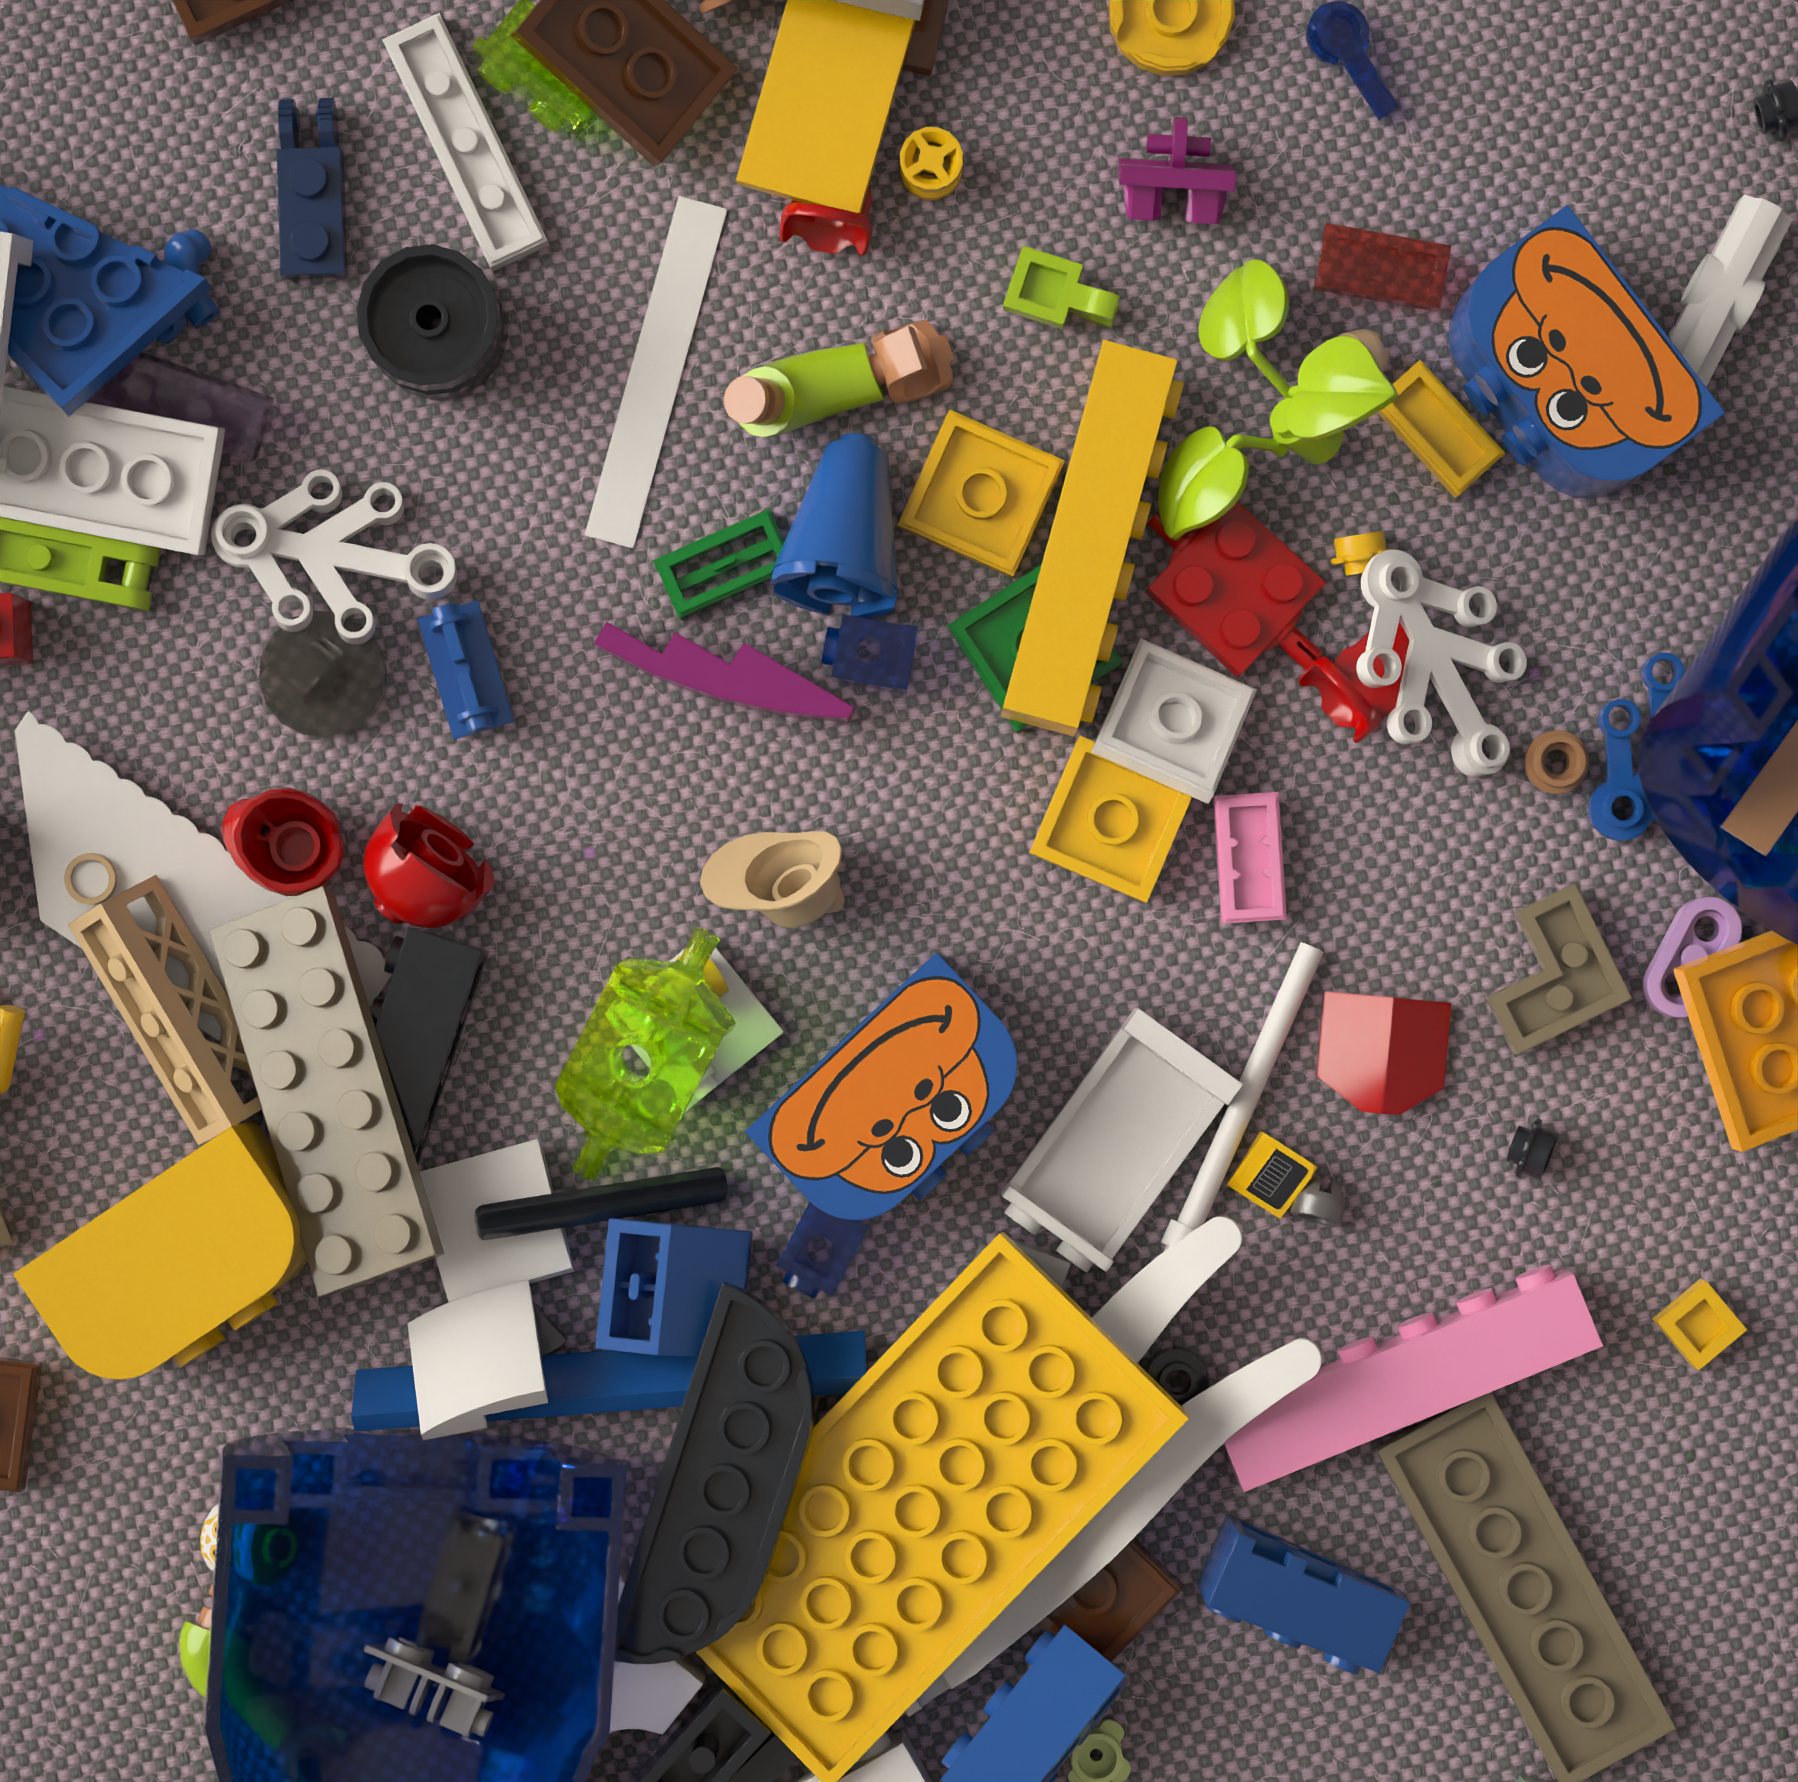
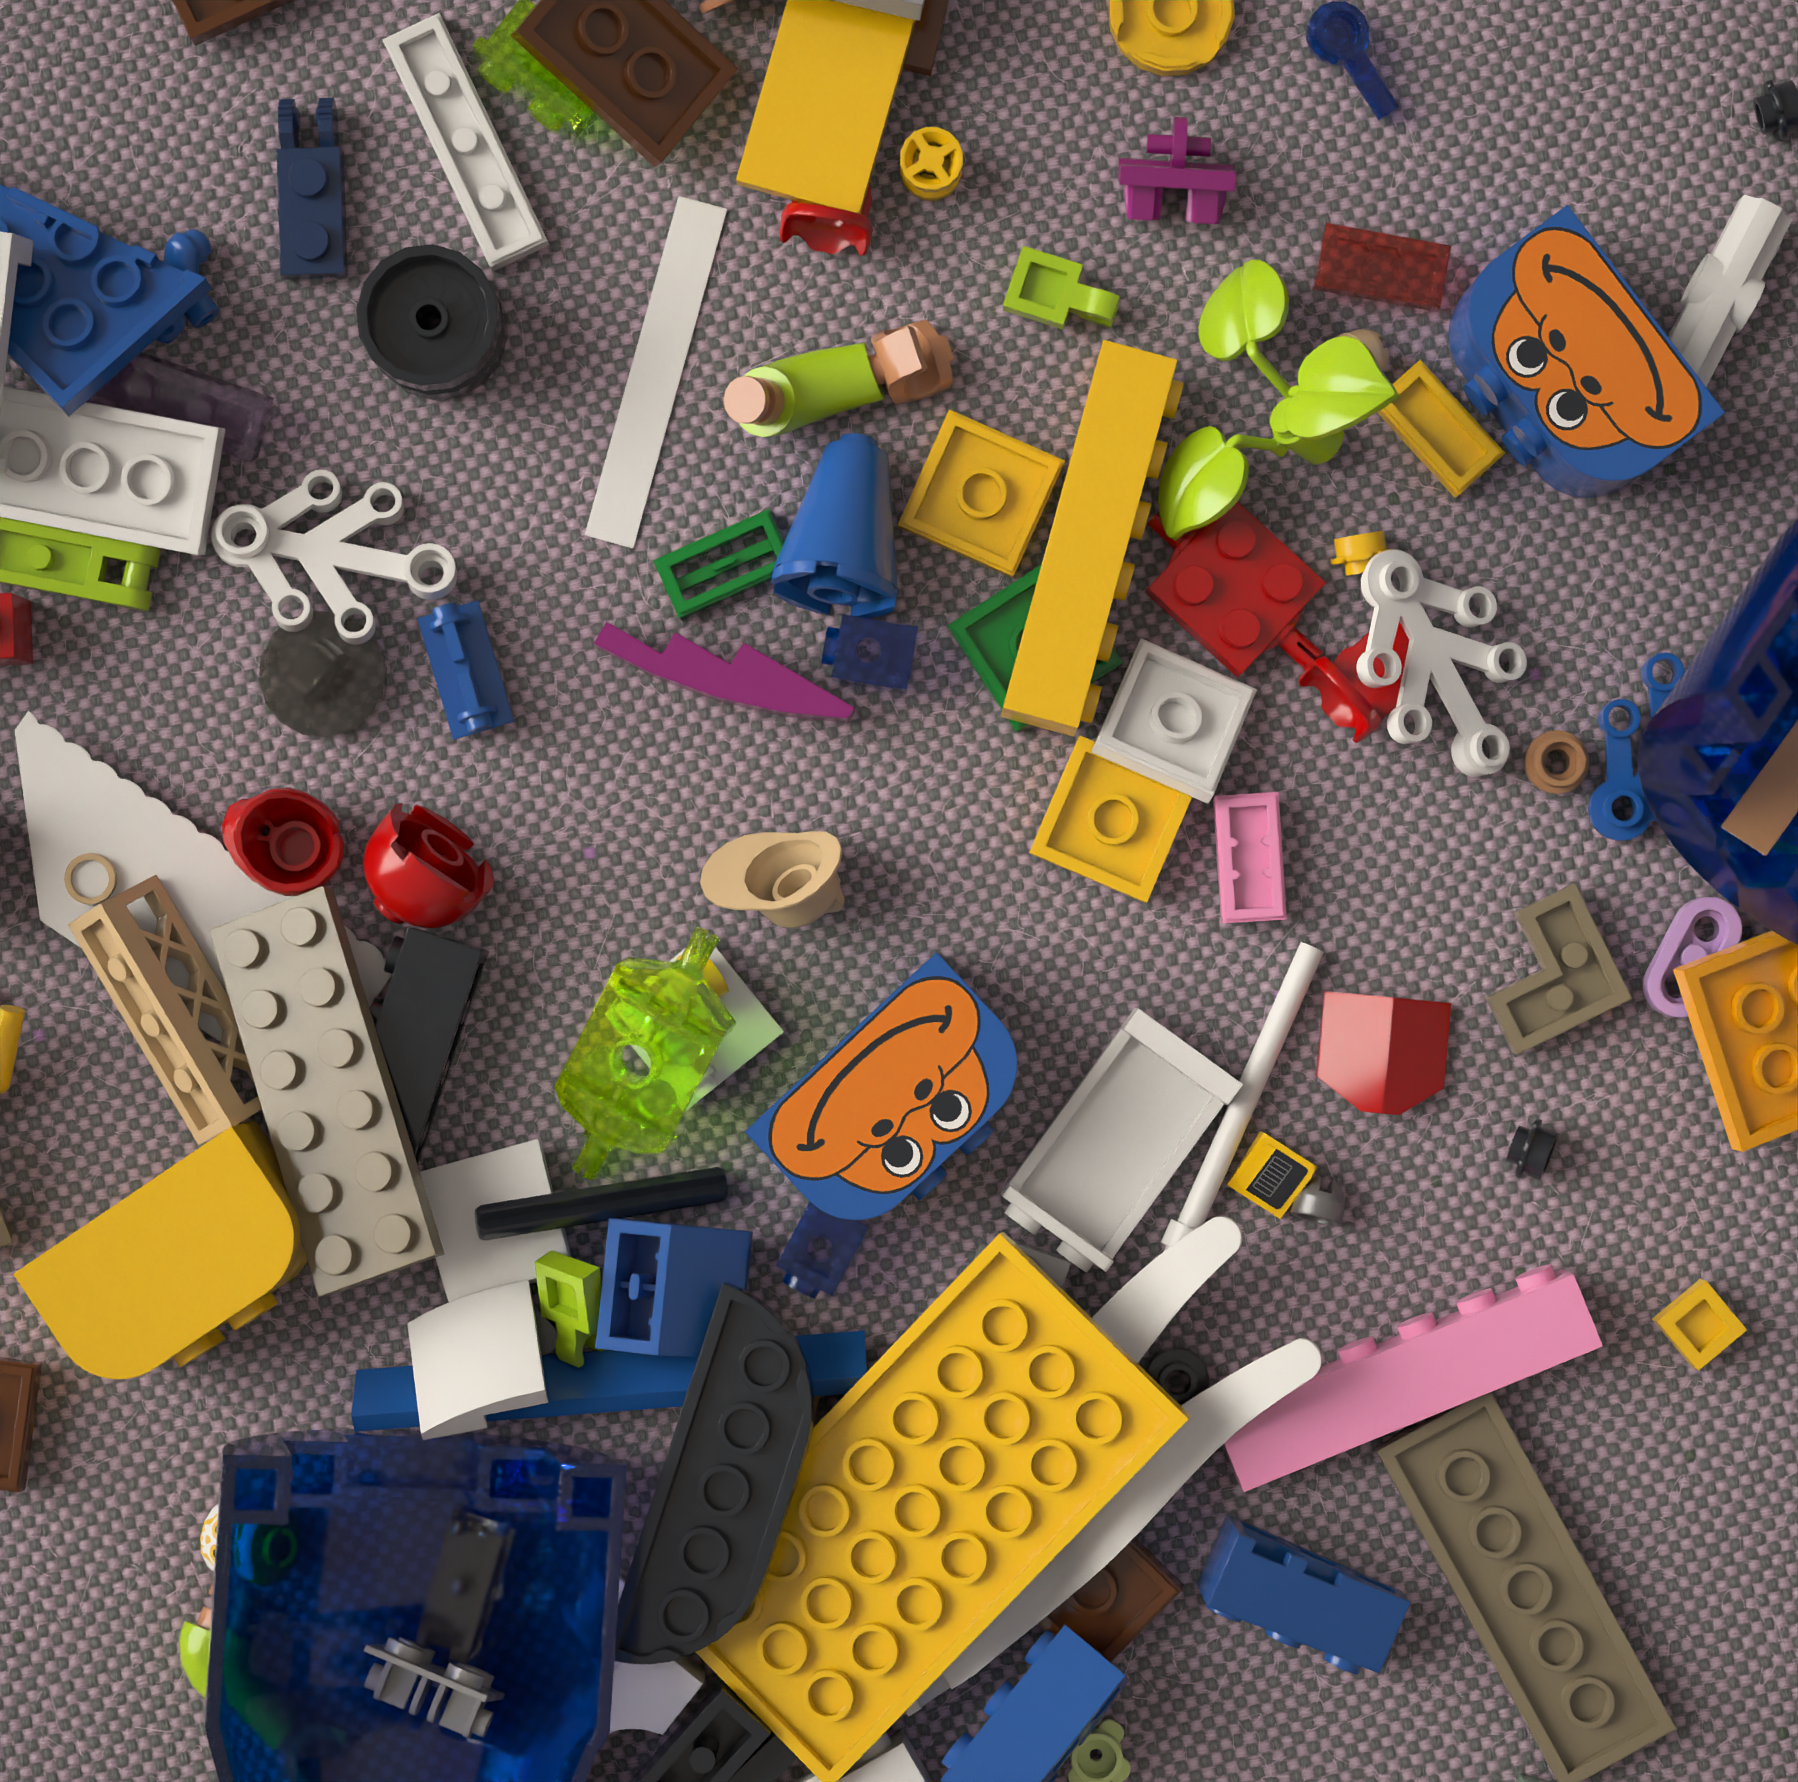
none -> lime plate [534,1250,604,1368]

